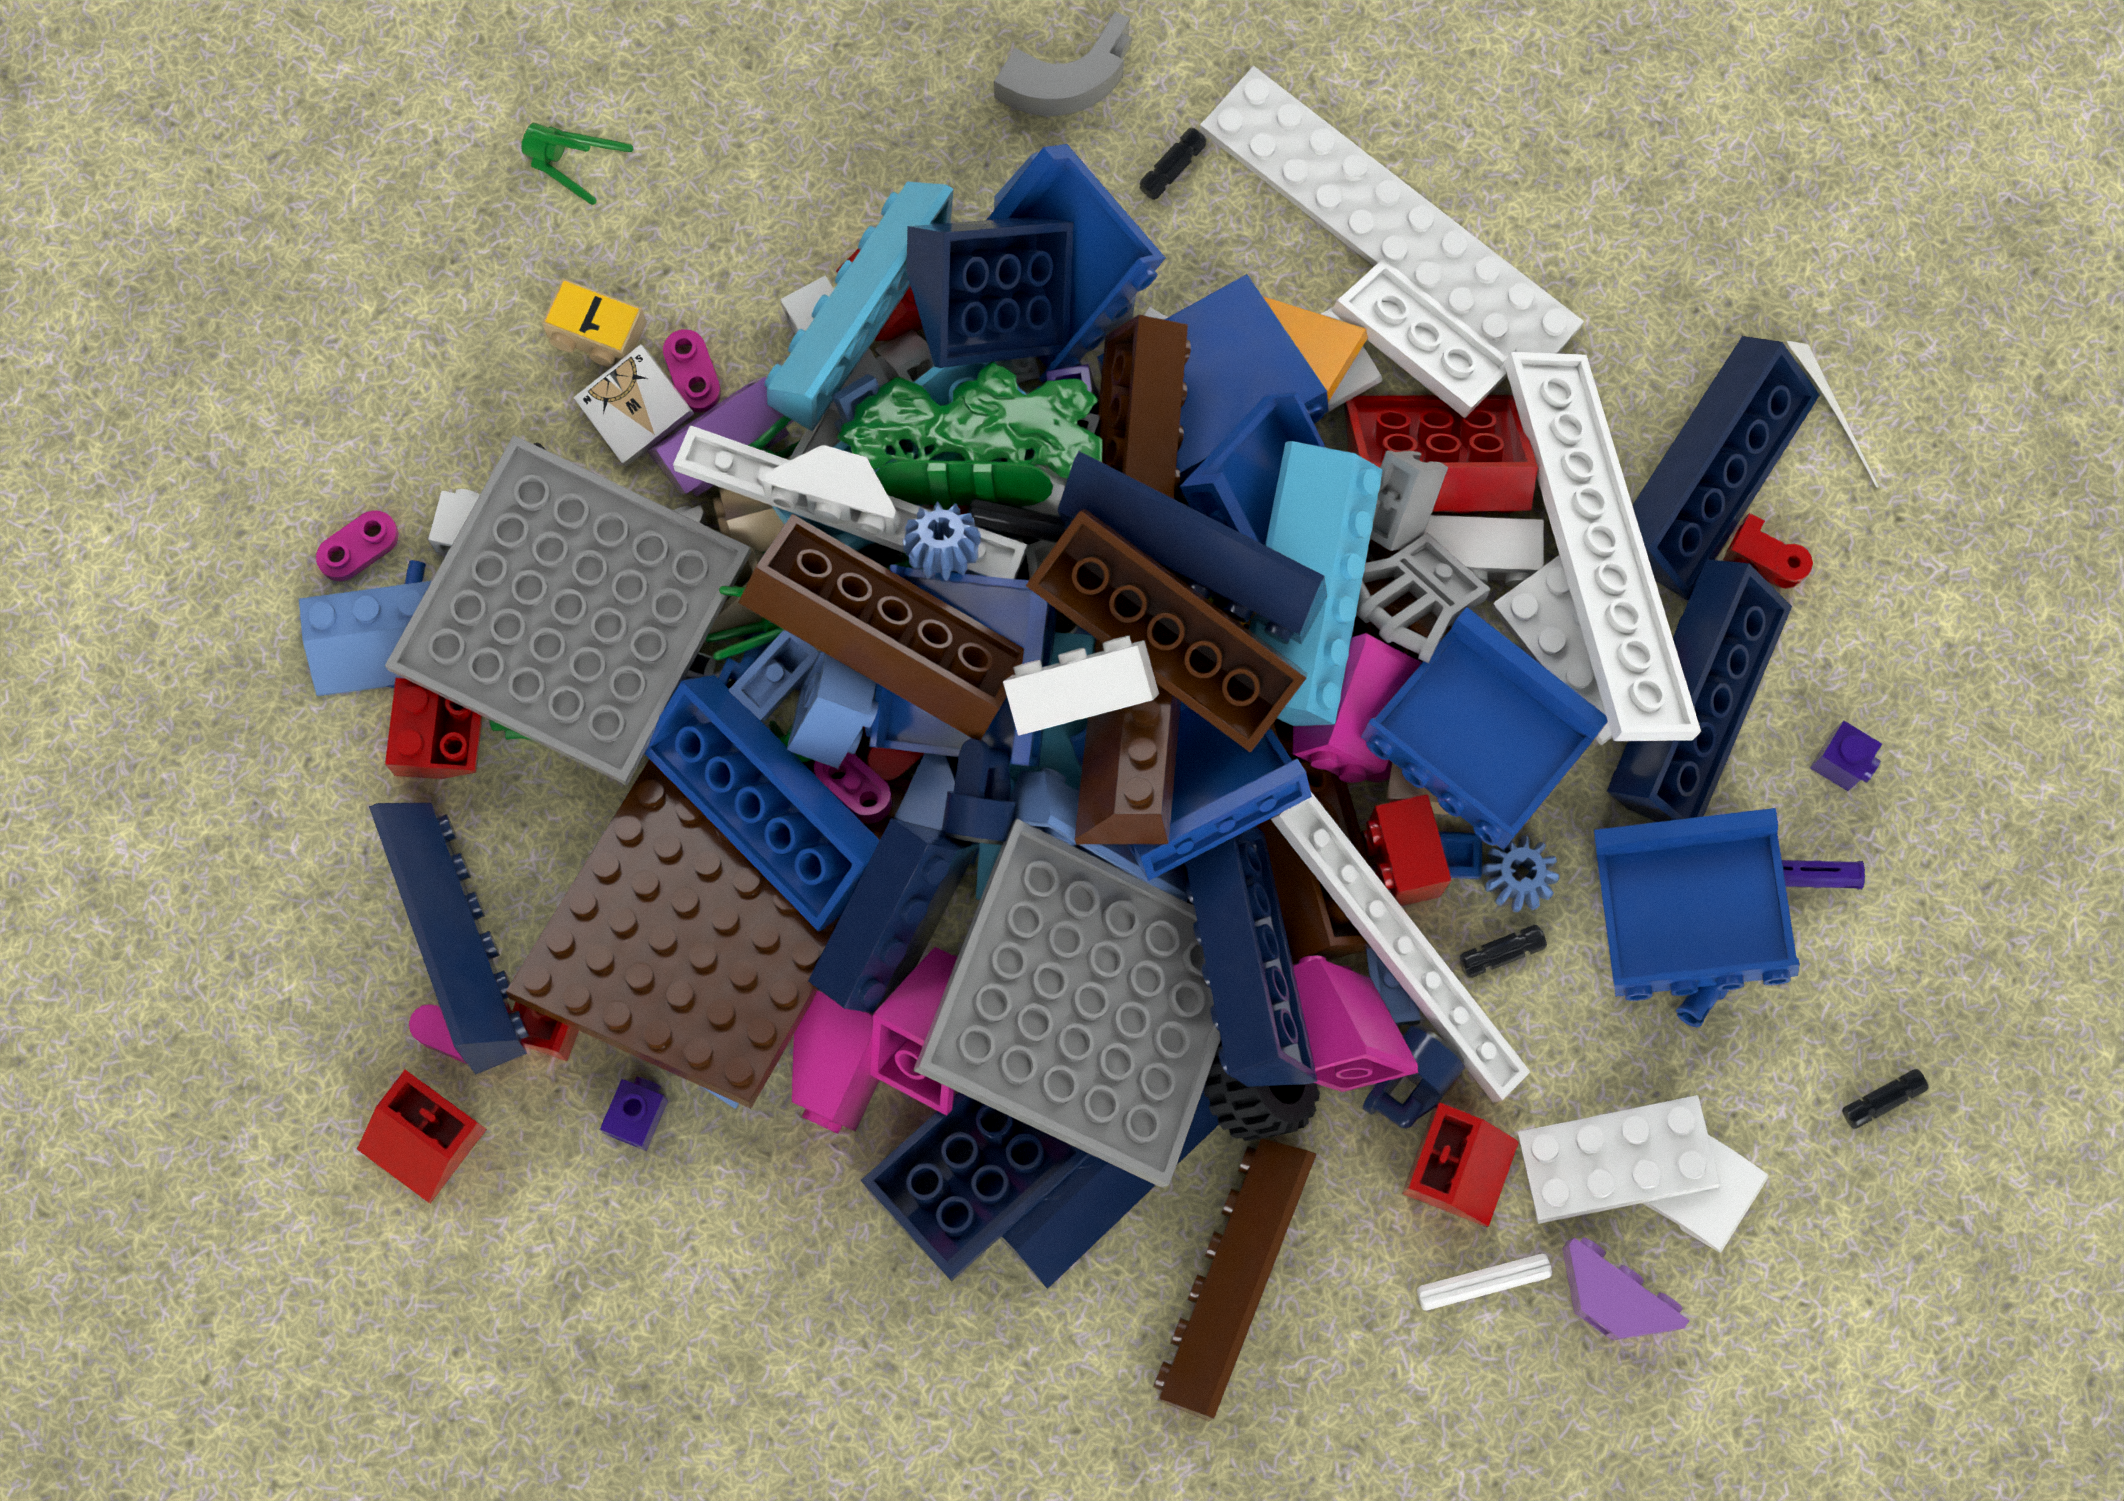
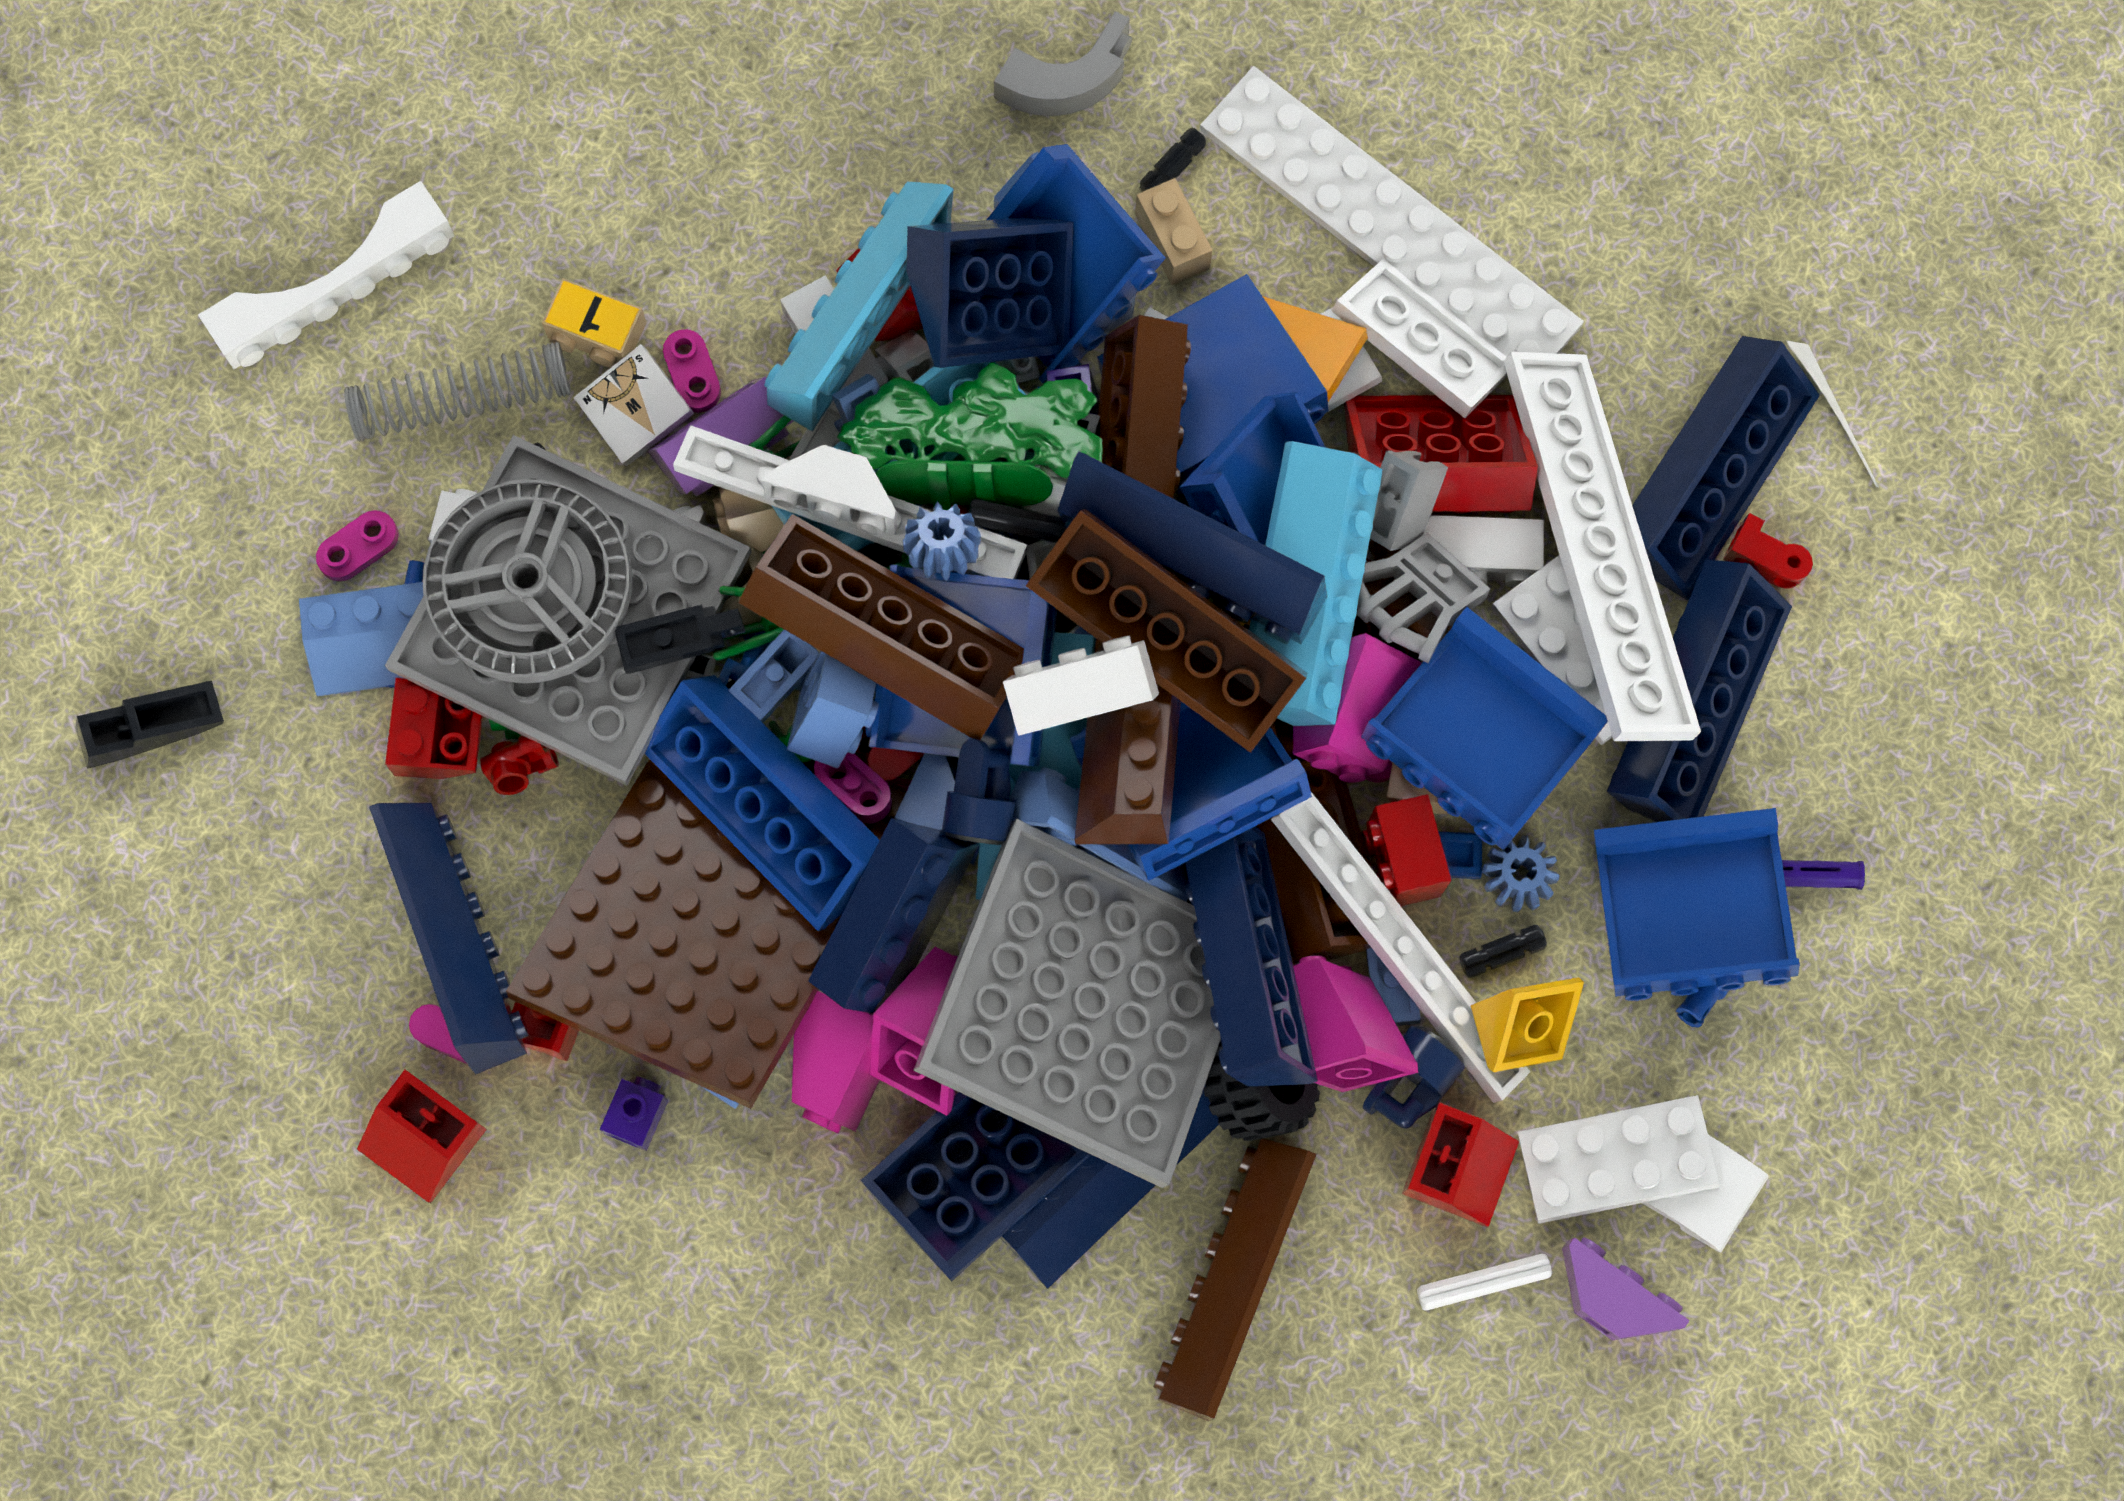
green plant [521,122,634,205] -> none
dark purple brick [1810,720,1882,791] -> none
black axle [1842,1069,1929,1129] -> none
none -> black slope [75,680,224,769]
none -> white arch [198,181,454,369]
none -> light grey piece [344,341,571,442]
none -> light grey piece [423,479,632,683]
none -> red plate [480,735,559,795]
none -> black hinge [615,604,745,674]
none -> tan brick [1135,178,1213,285]
none -> yellow slope [1470,977,1584,1072]

